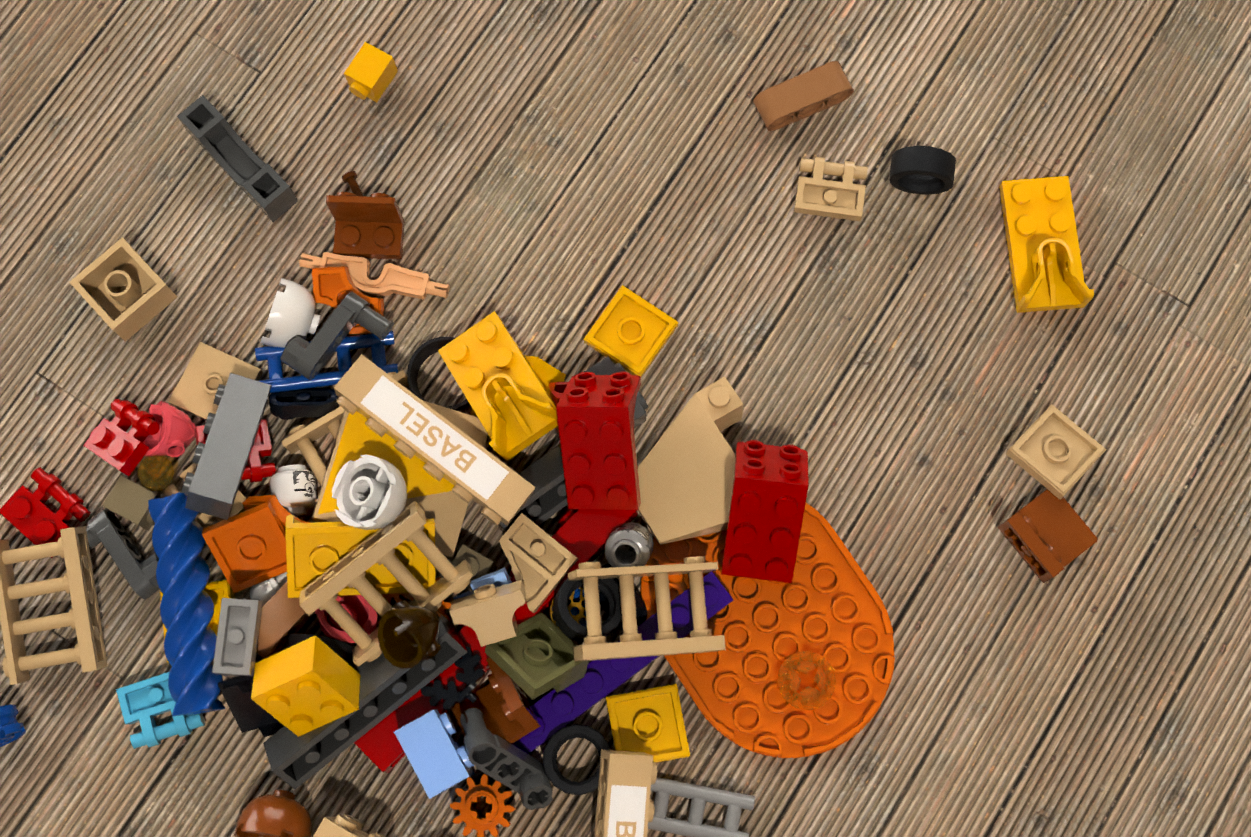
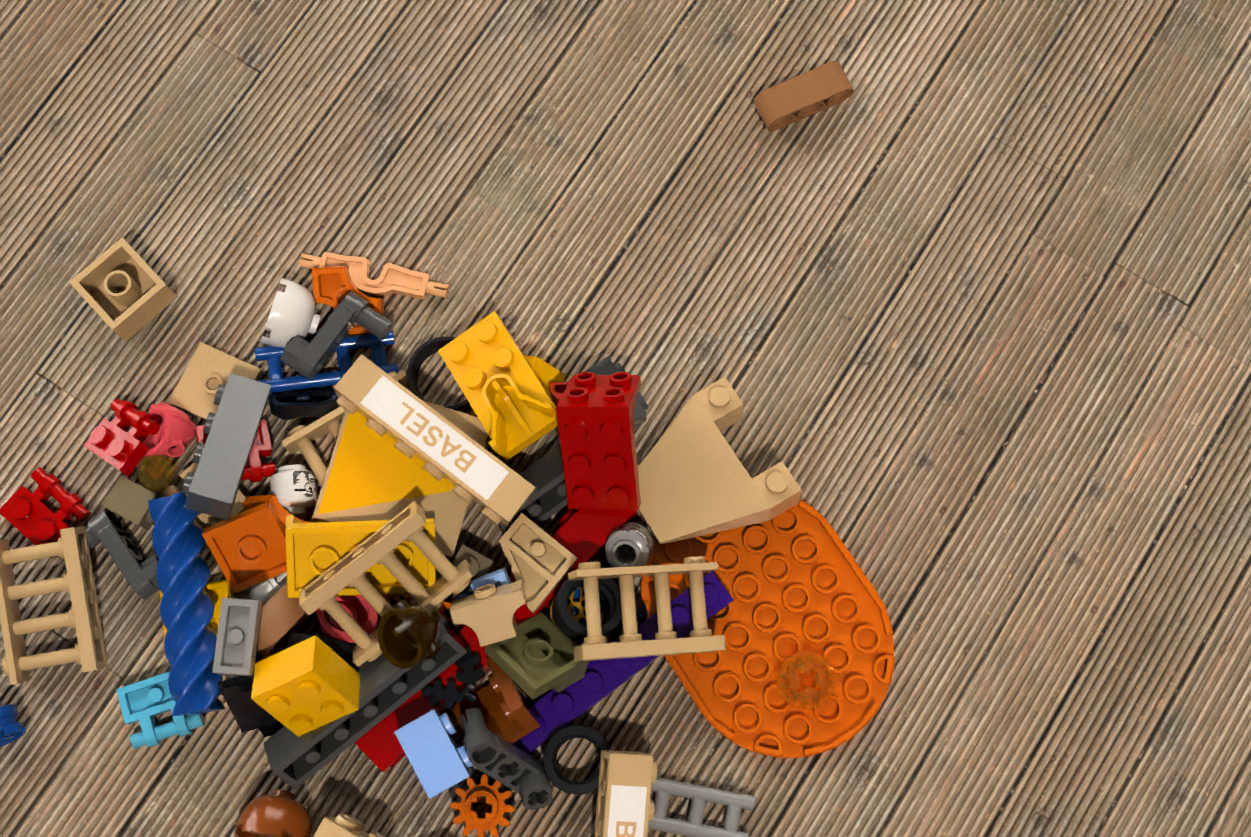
dark grey arch [177,95,298,222] -> none
dark orange bracket [326,192,405,260] -> none
white cylinder [332,454,407,530] -> none
reddish brown piece [342,171,363,196] -> none
yellow brick [344,42,398,102] -> none
yellow plate [584,285,679,378] -> none
yellow plate [606,684,690,763] -> none
red bracket [721,440,809,583] -> none
tan plate [794,156,868,221] -> none
black tyre [889,146,956,195] -> none
dark orange bracket [998,489,1098,583] -> none
yellow plate [999,176,1094,313] -> none
tan plate [1006,404,1107,500] -> none

